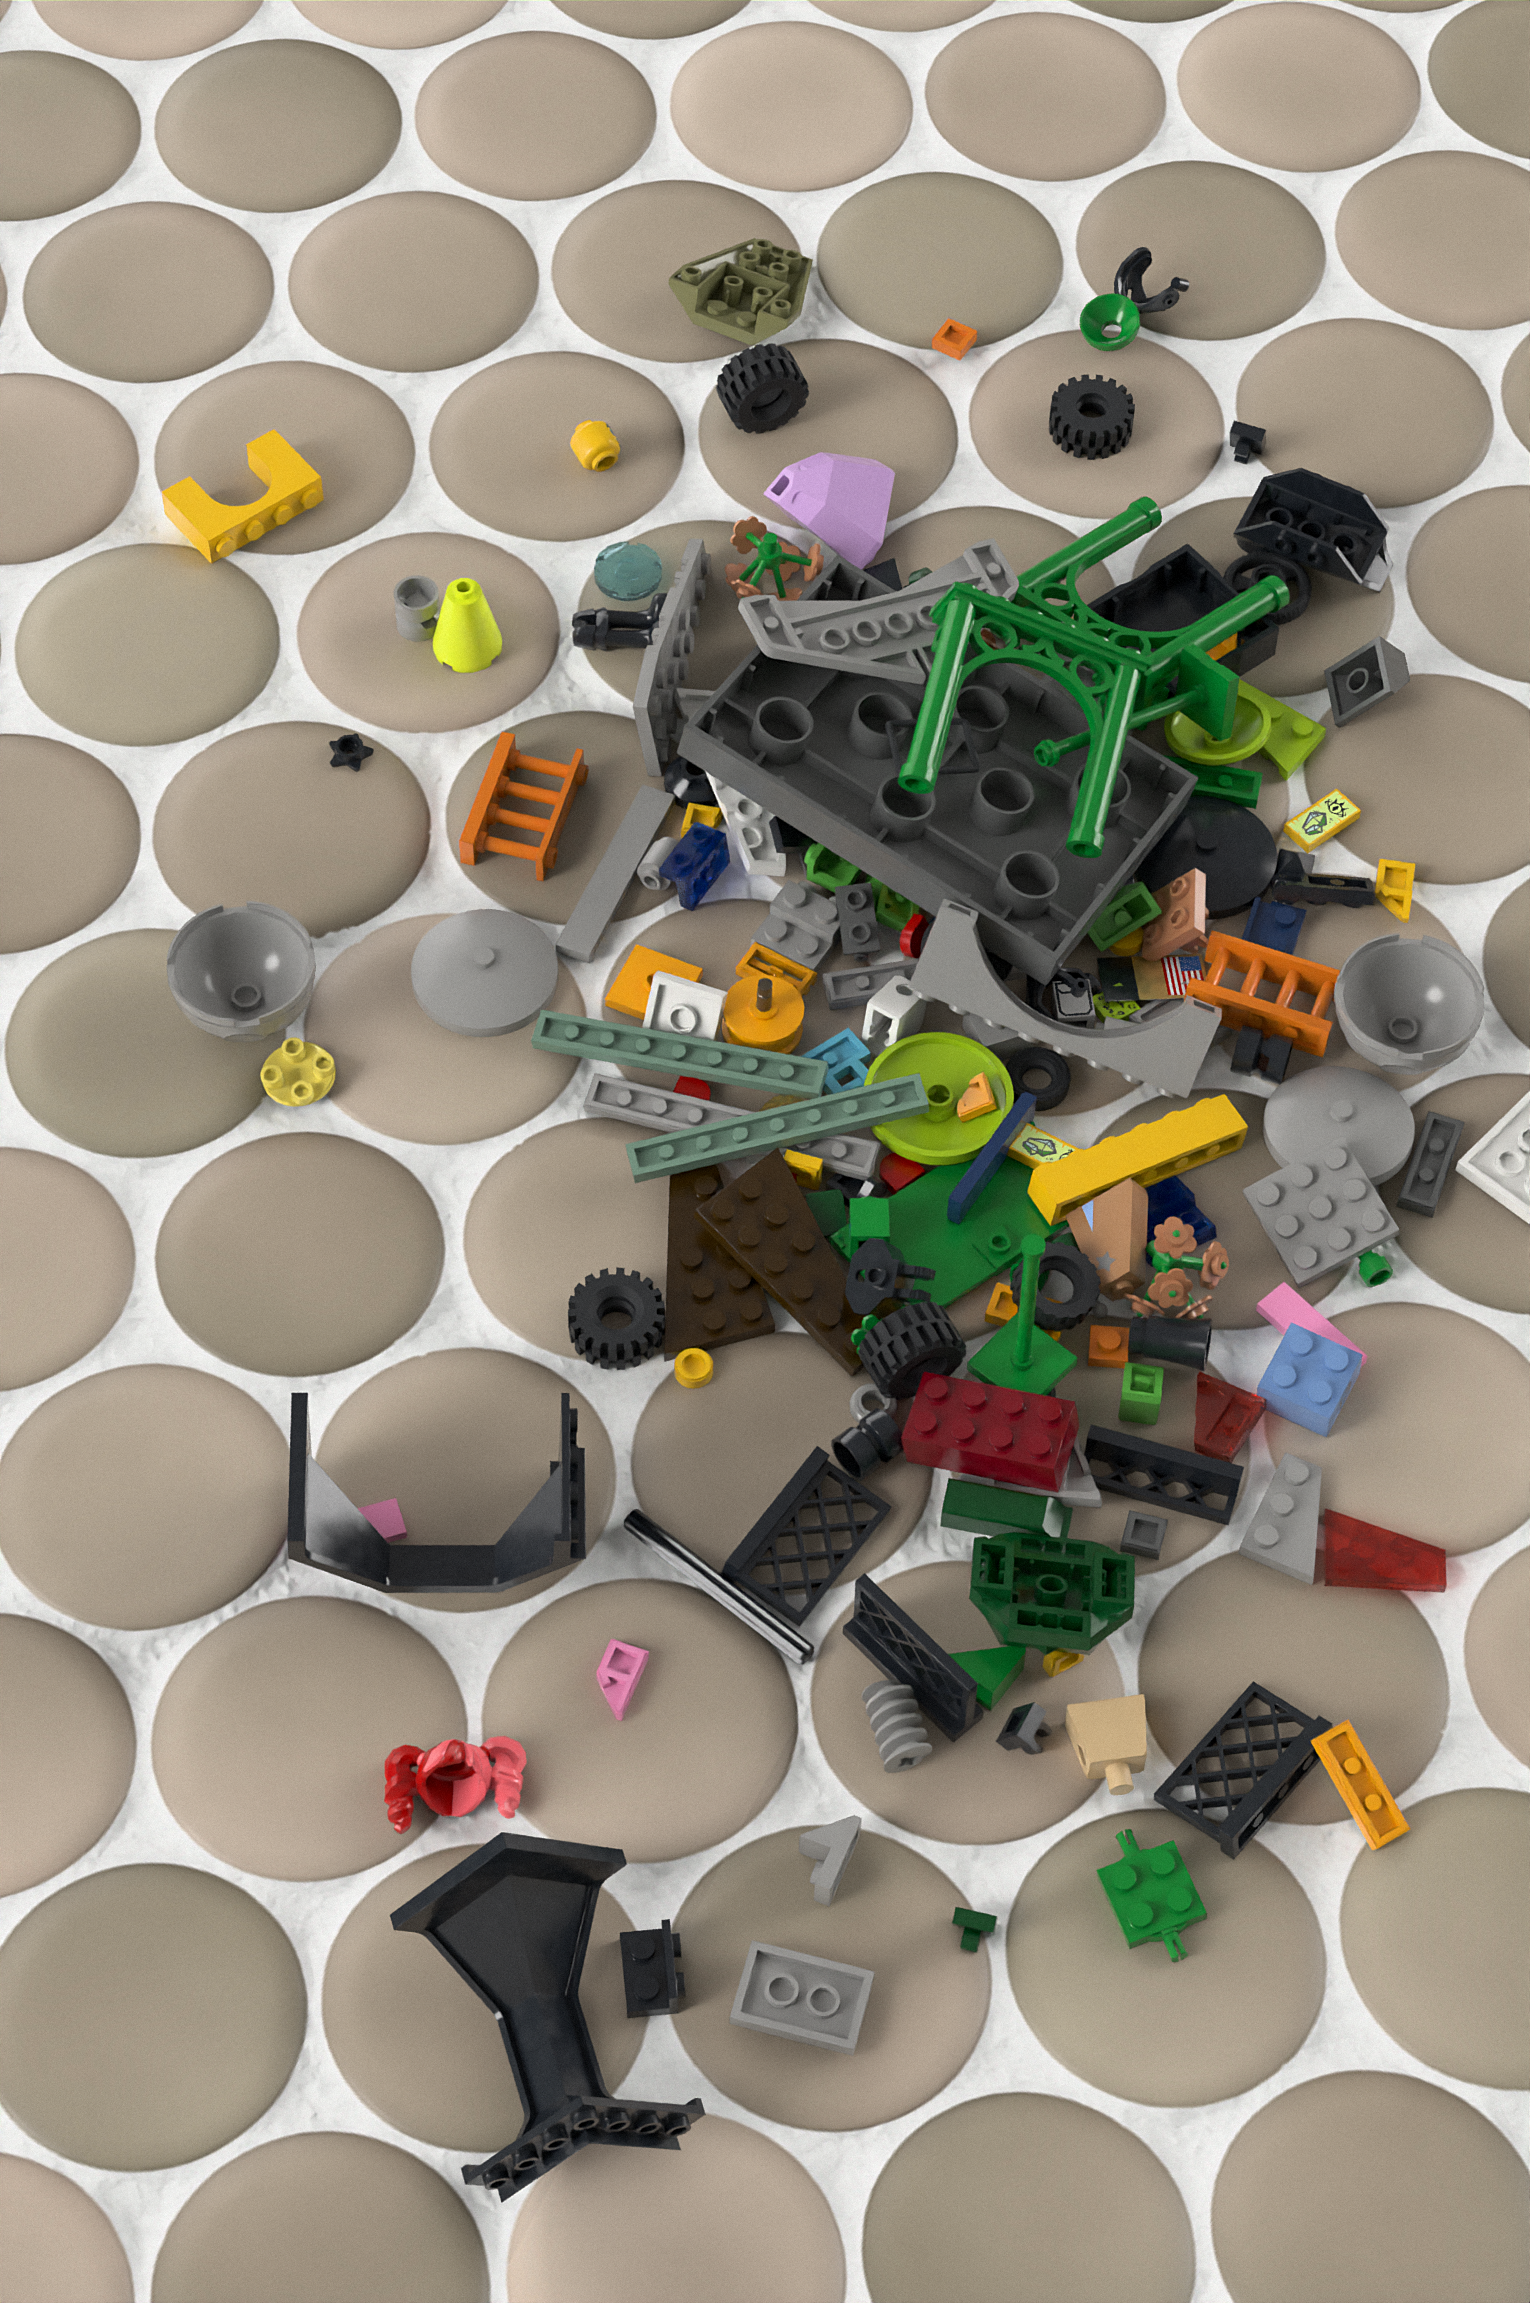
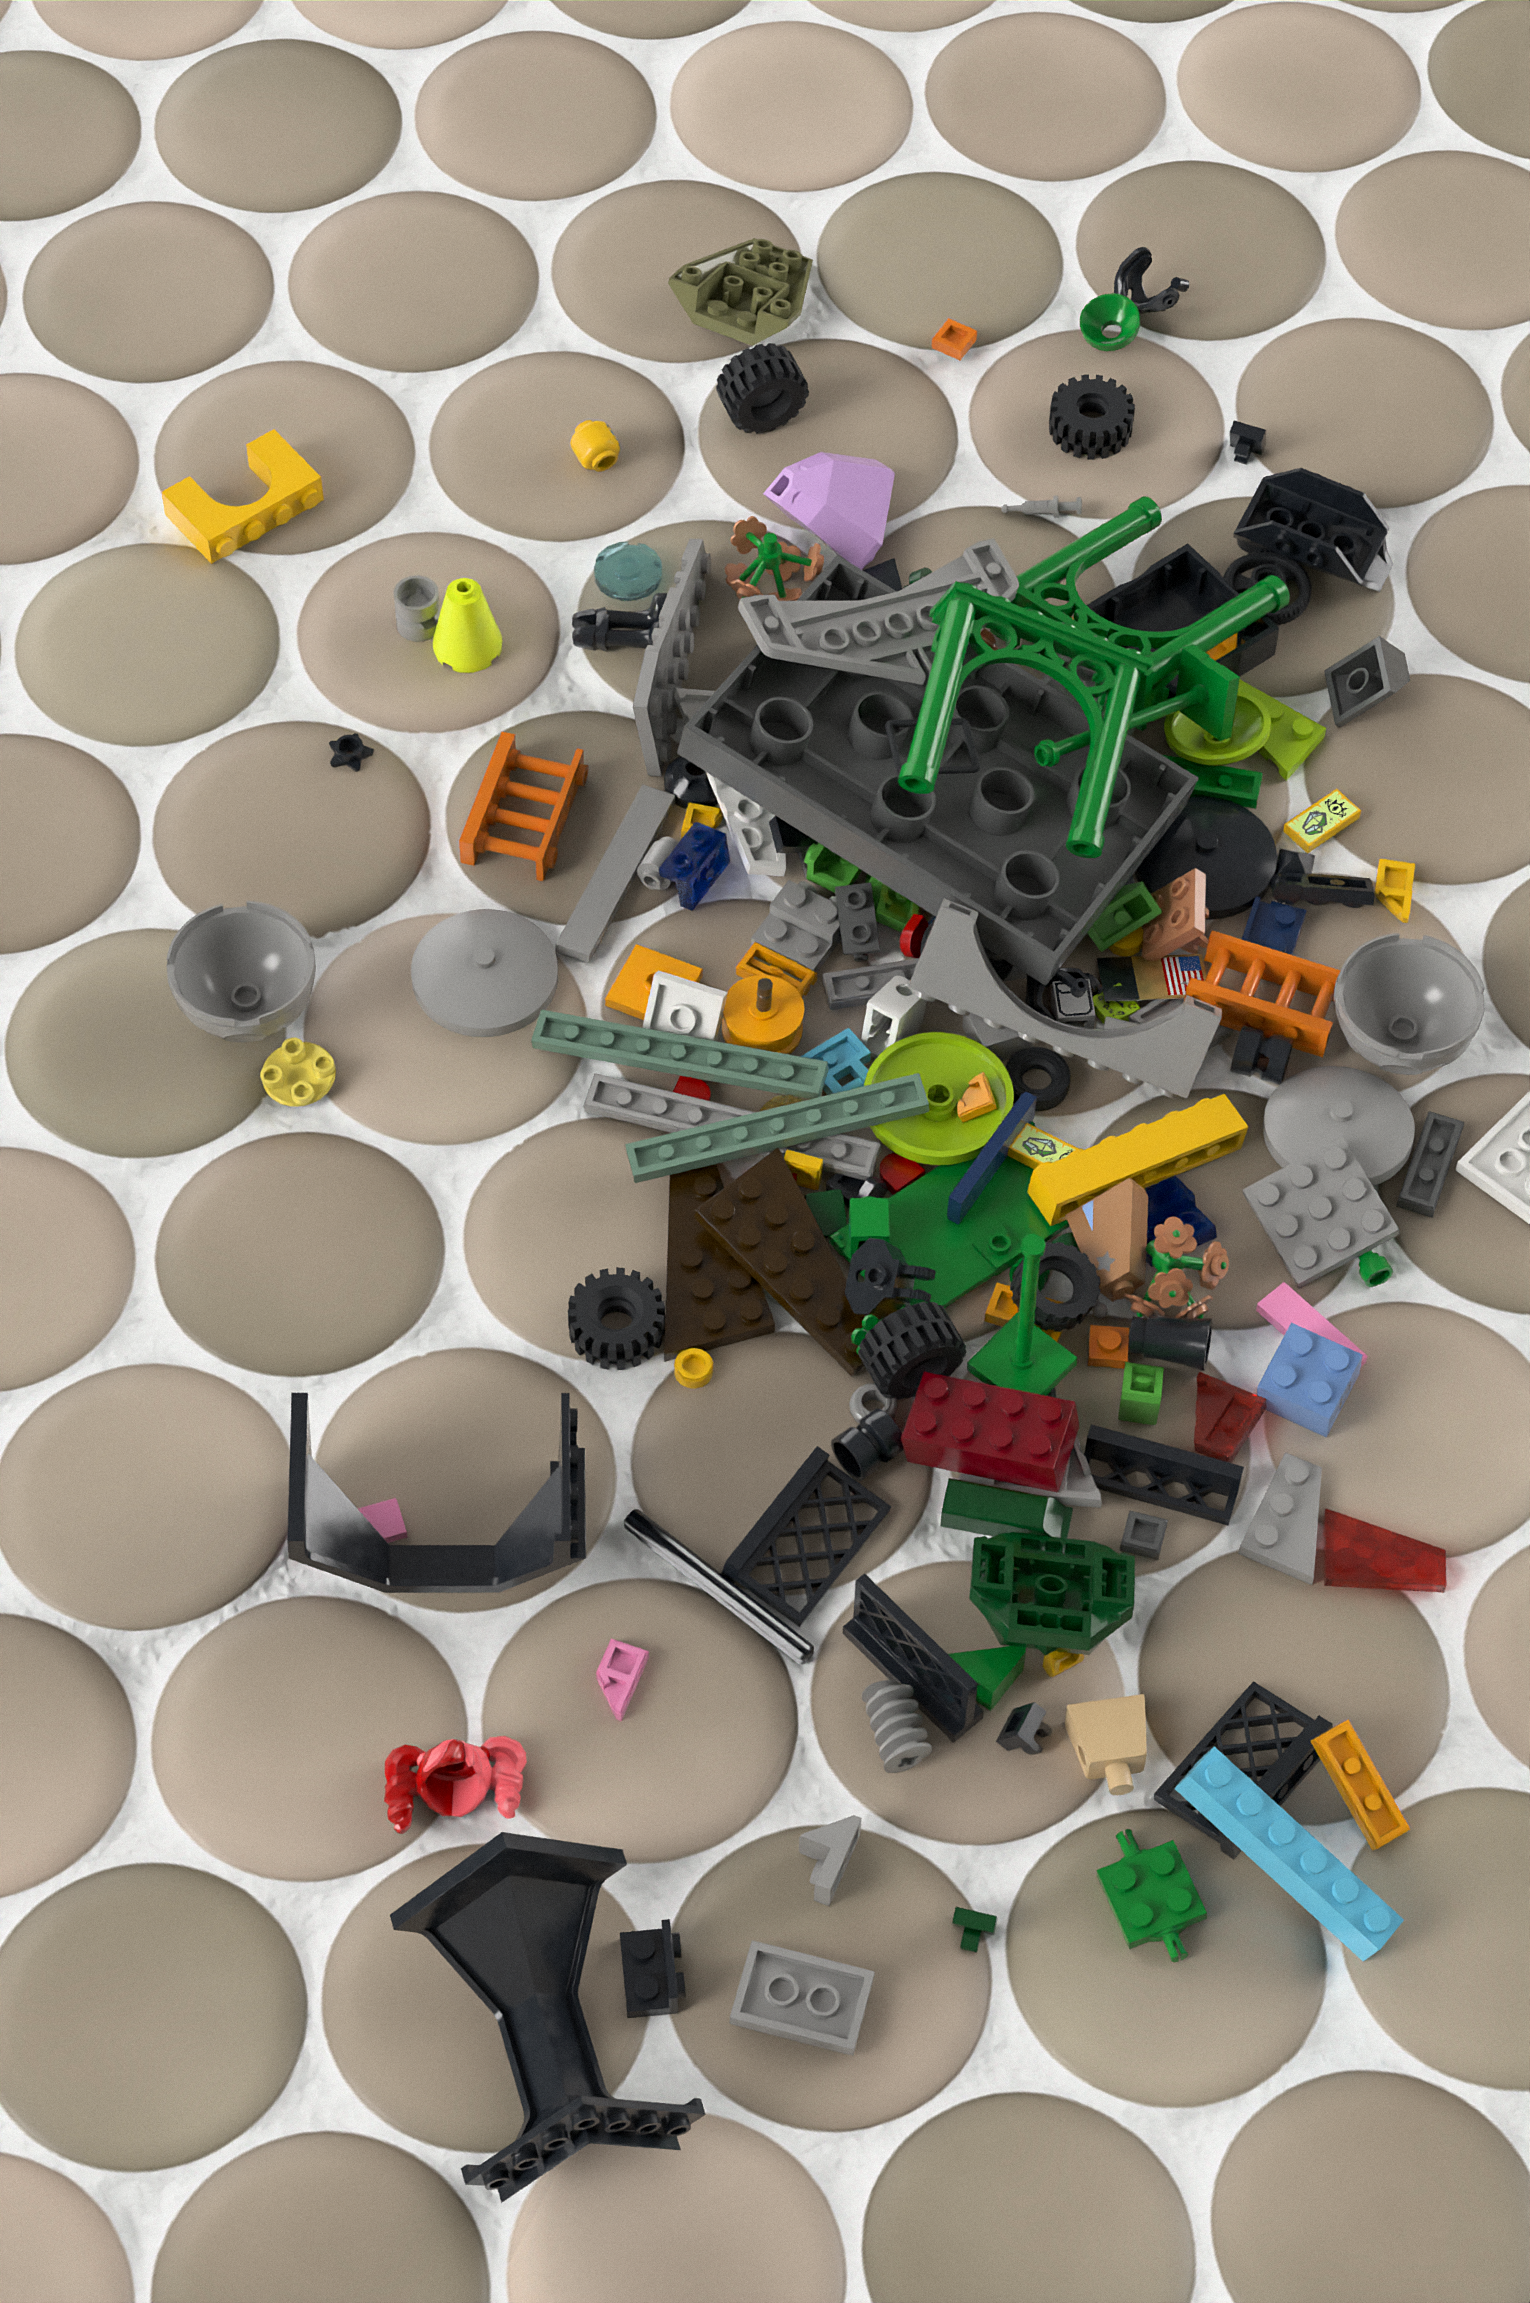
none -> light grey piece [1001,495,1082,518]
none -> medium azure brick [1174,1746,1404,1961]

